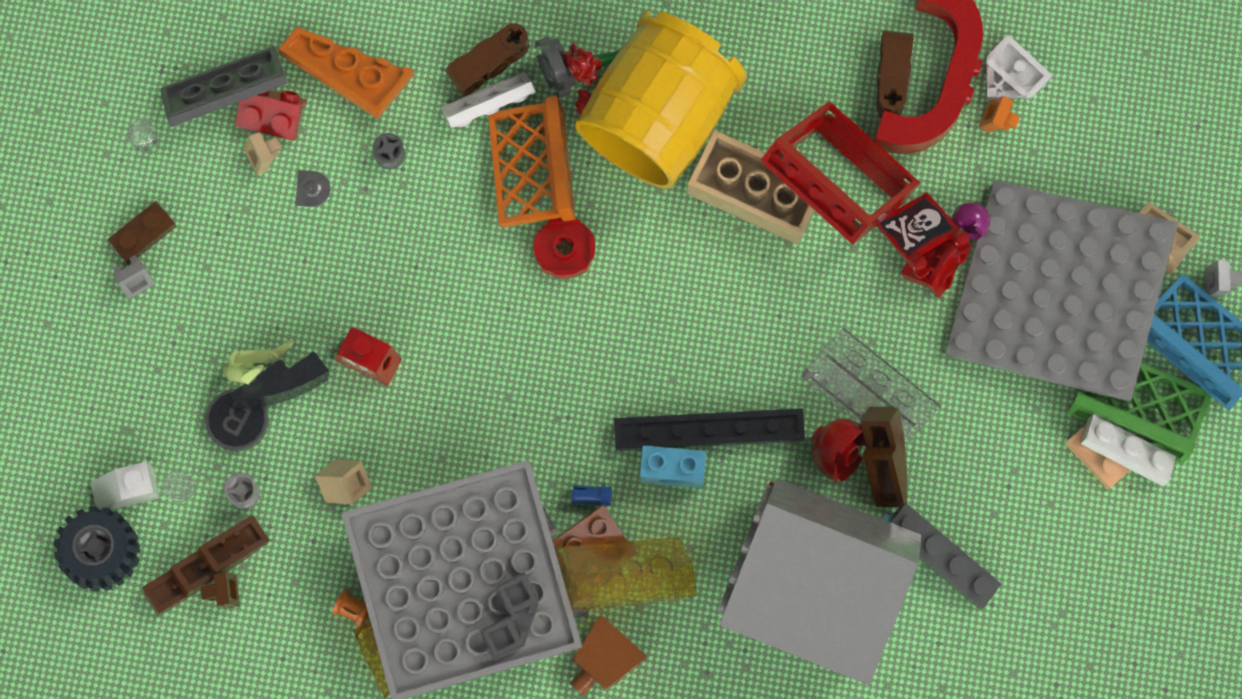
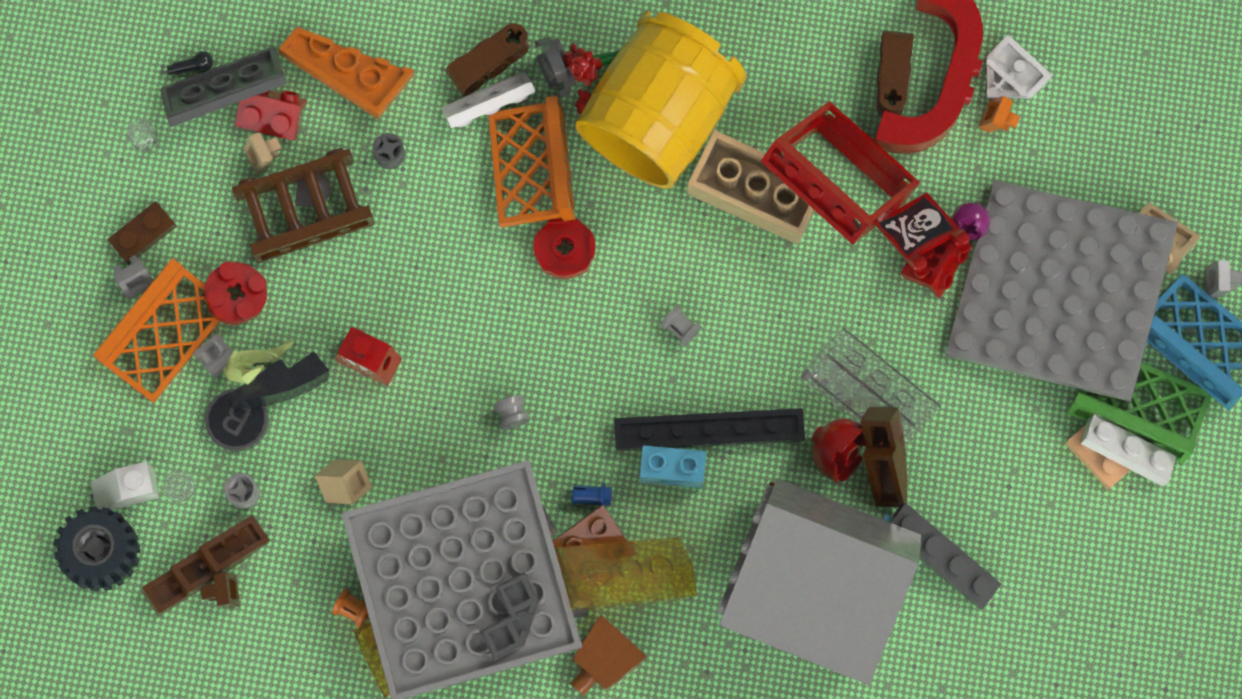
none -> orange fence [93,258,220,404]
none -> black piece [167,51,213,75]
none -> light grey tile [193,333,233,378]
none -> red plate [203,262,267,325]
none -> reddish brown fence [231,148,375,263]
none -> light grey wheel [493,395,531,430]
none -> light grey bush [660,306,702,347]

